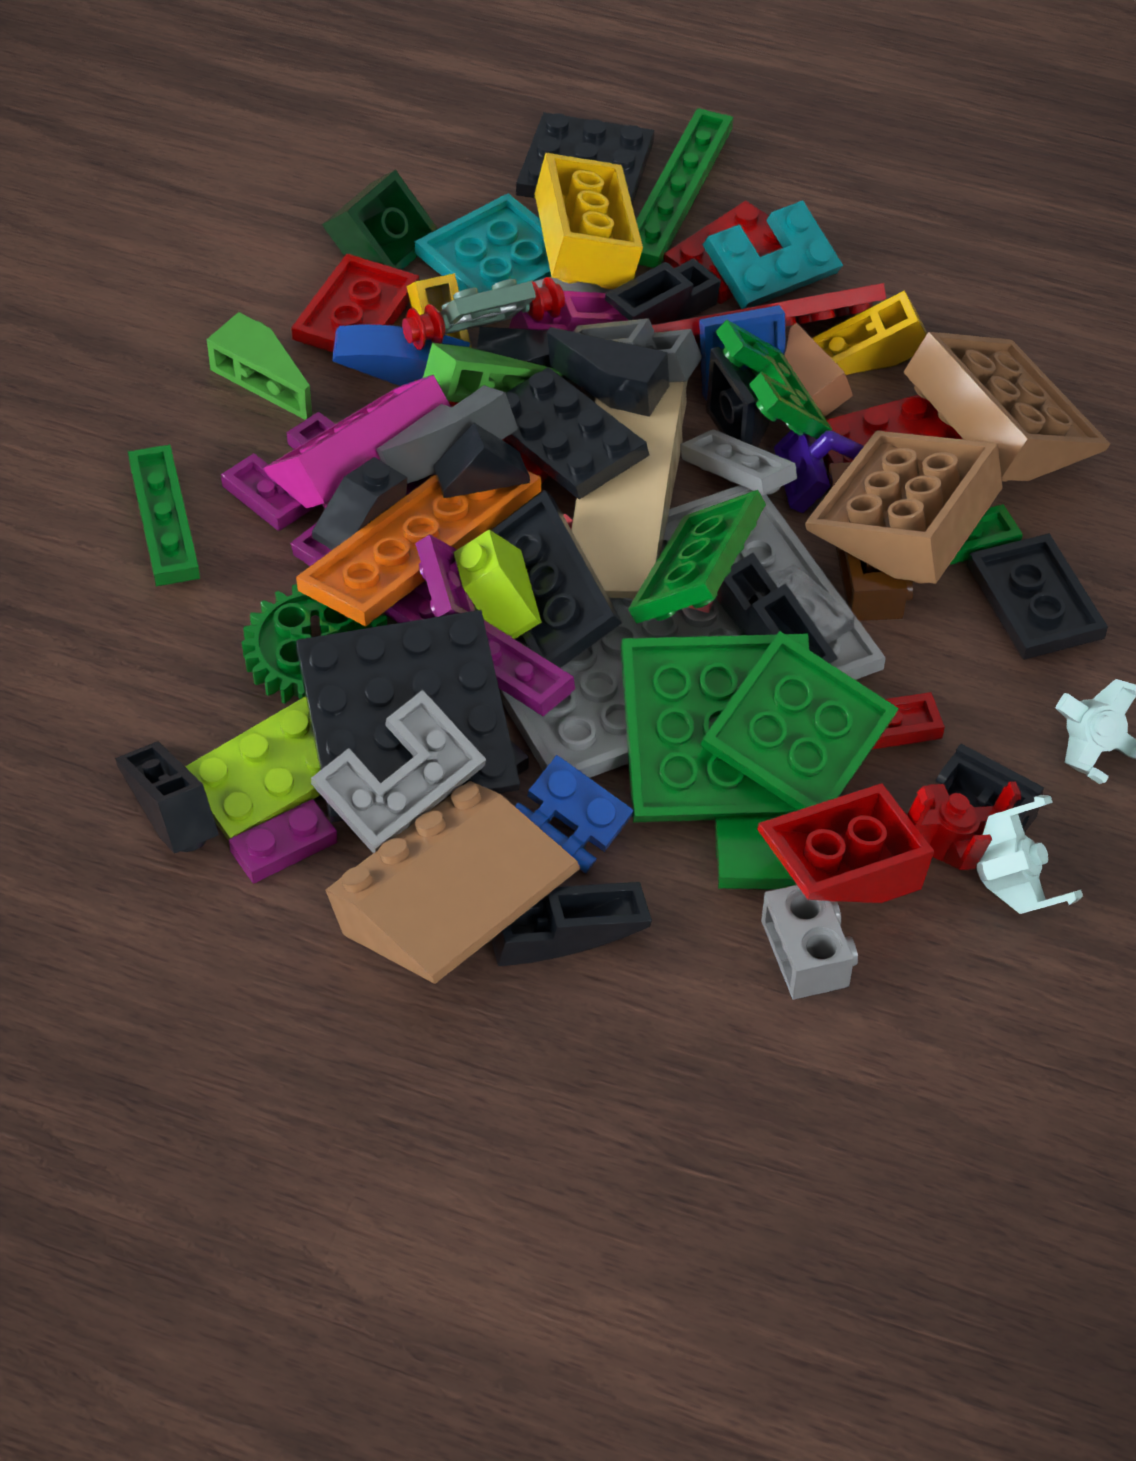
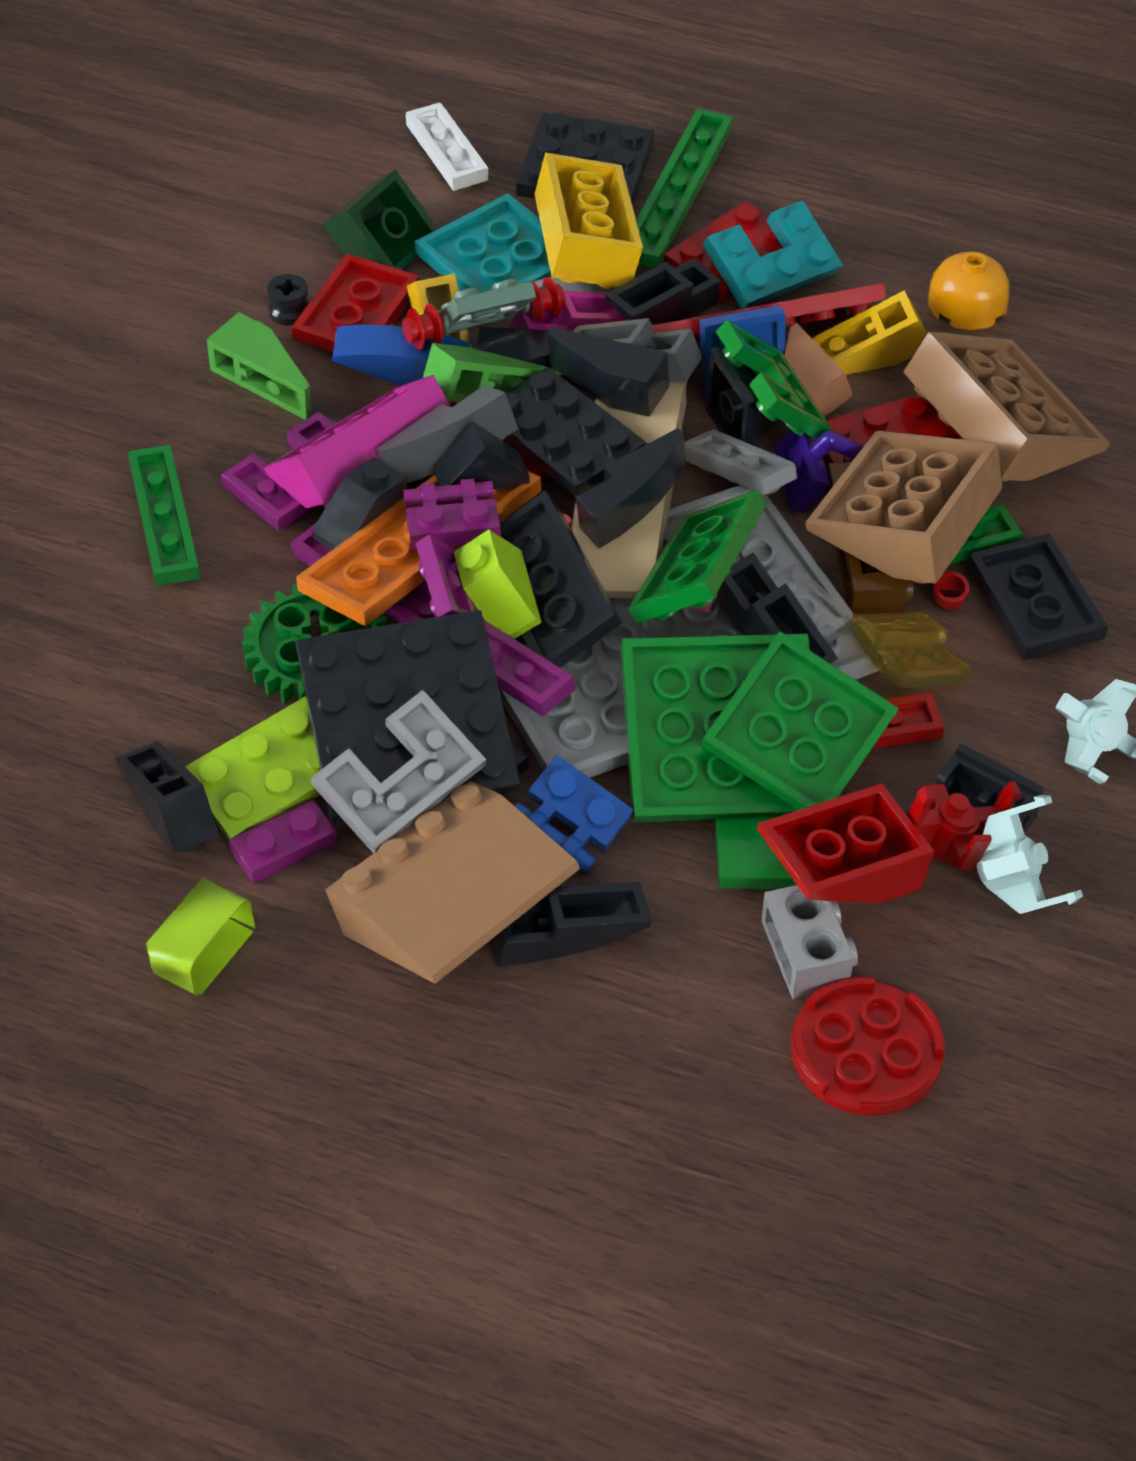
none -> lime piece [146,877,256,996]
none -> black wheel [267,274,309,326]
none -> magenta plate [403,478,501,550]
none -> white plate [406,102,489,191]
none -> black slope [576,428,685,549]
none -> red tile [791,977,945,1116]
none -> clear yellow slope [851,612,972,688]
none -> light orange cylinder [928,251,1009,330]
none -> red hinge [932,571,970,611]

